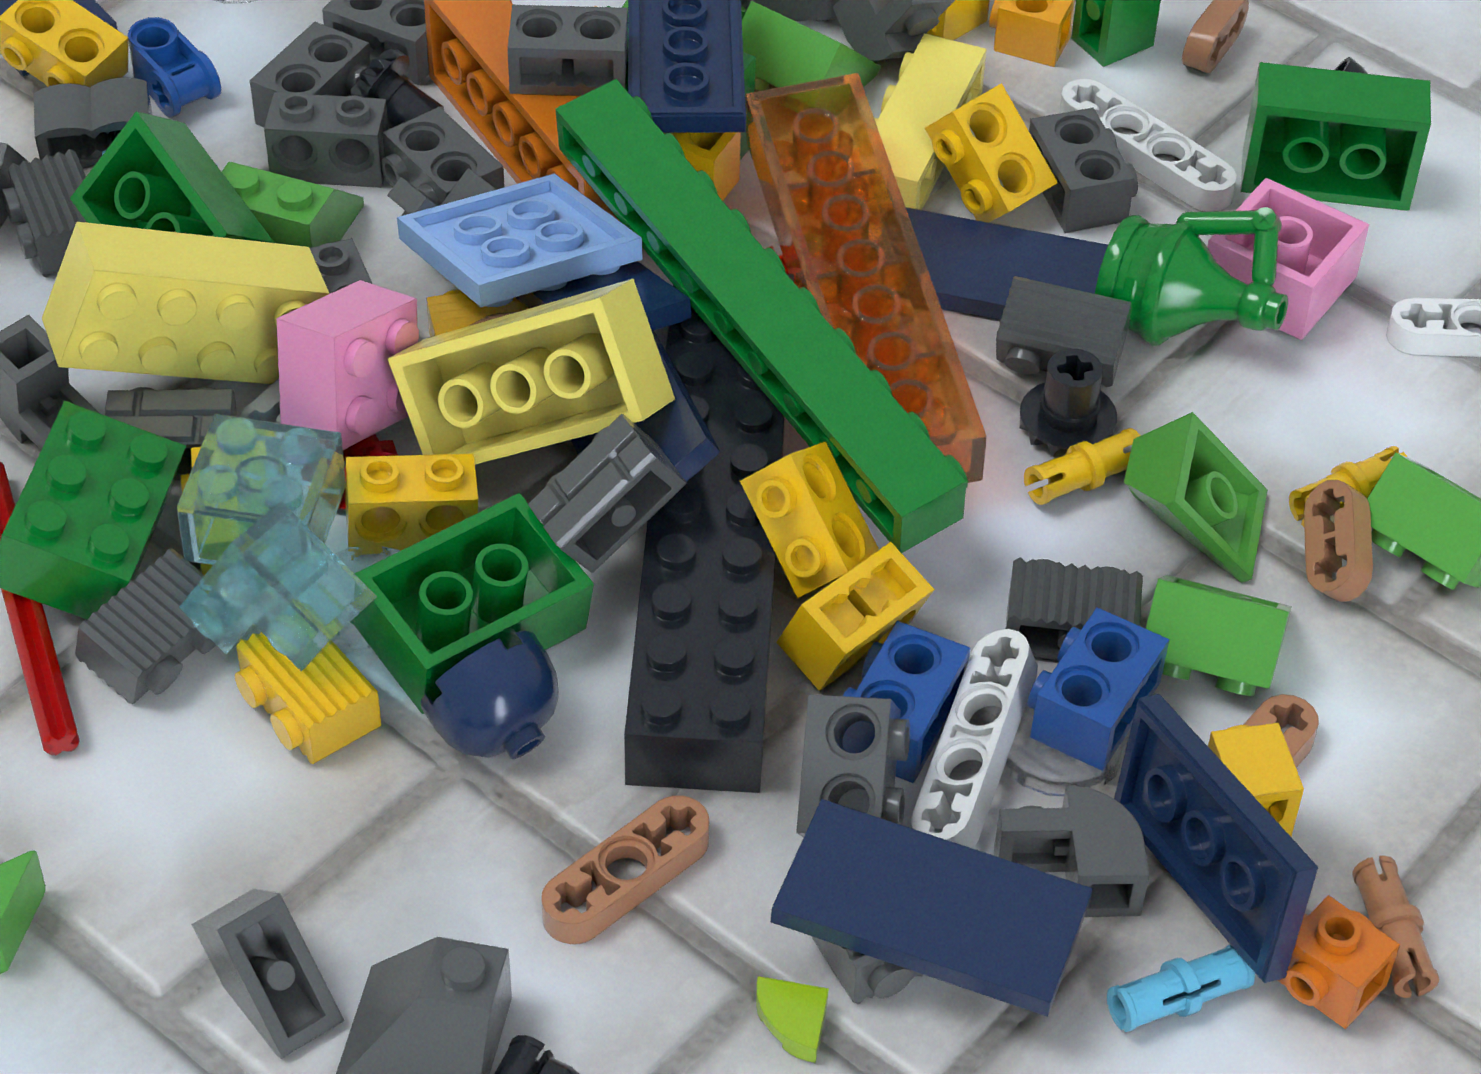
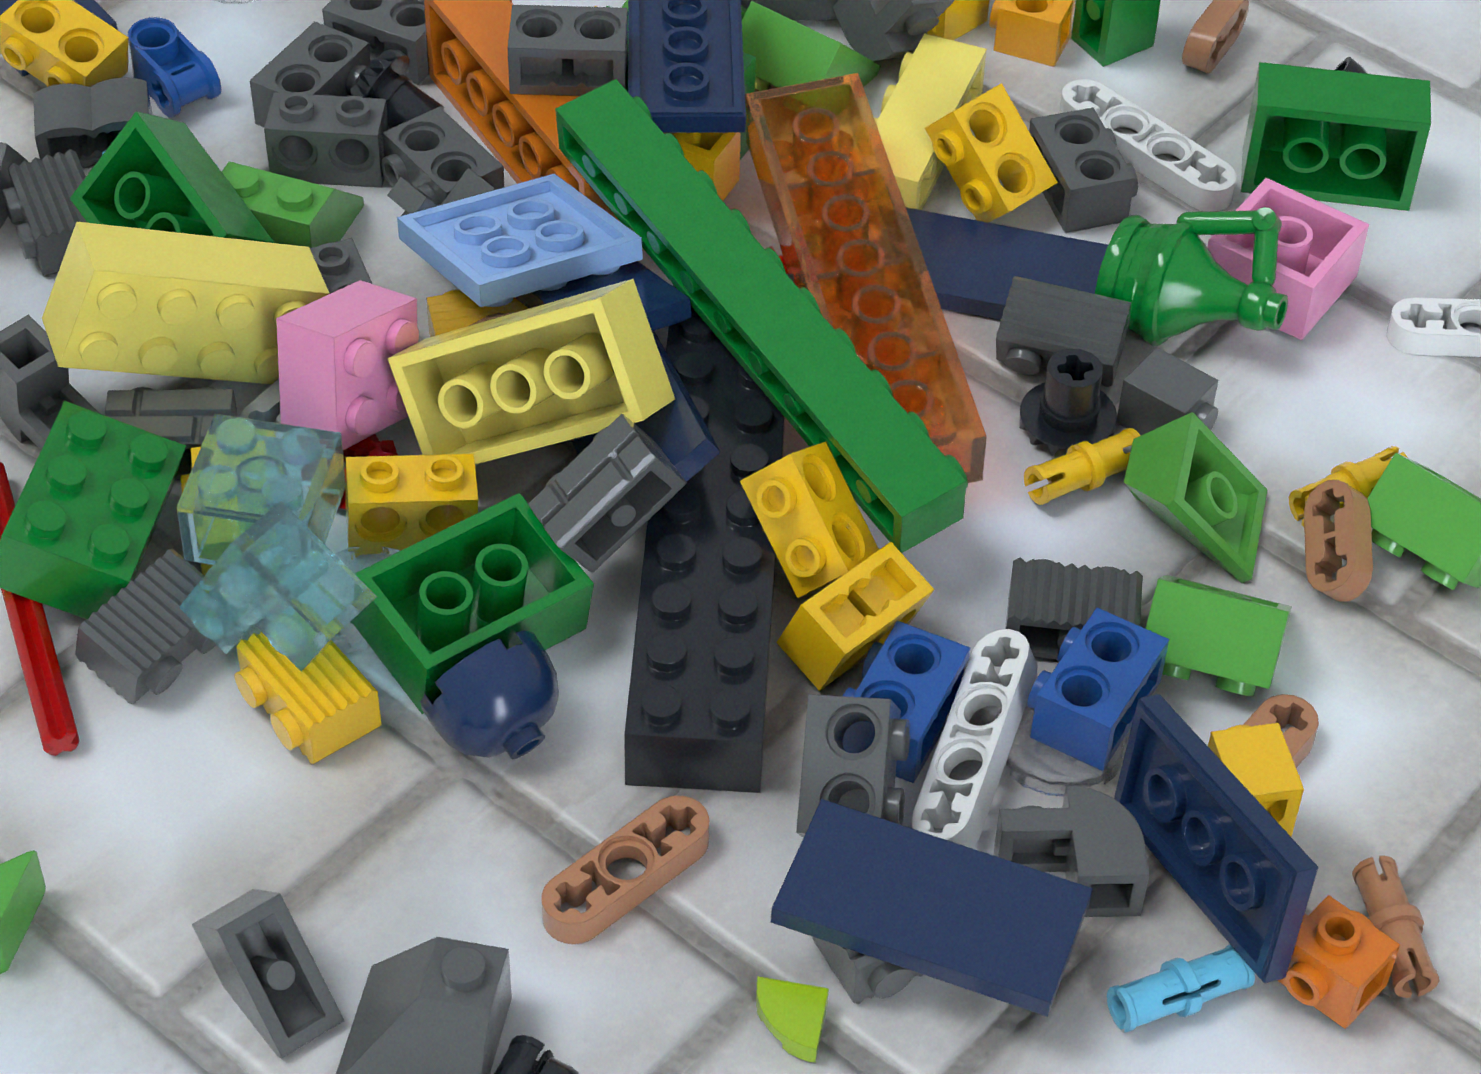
none -> dark grey brick [1117,347,1219,435]

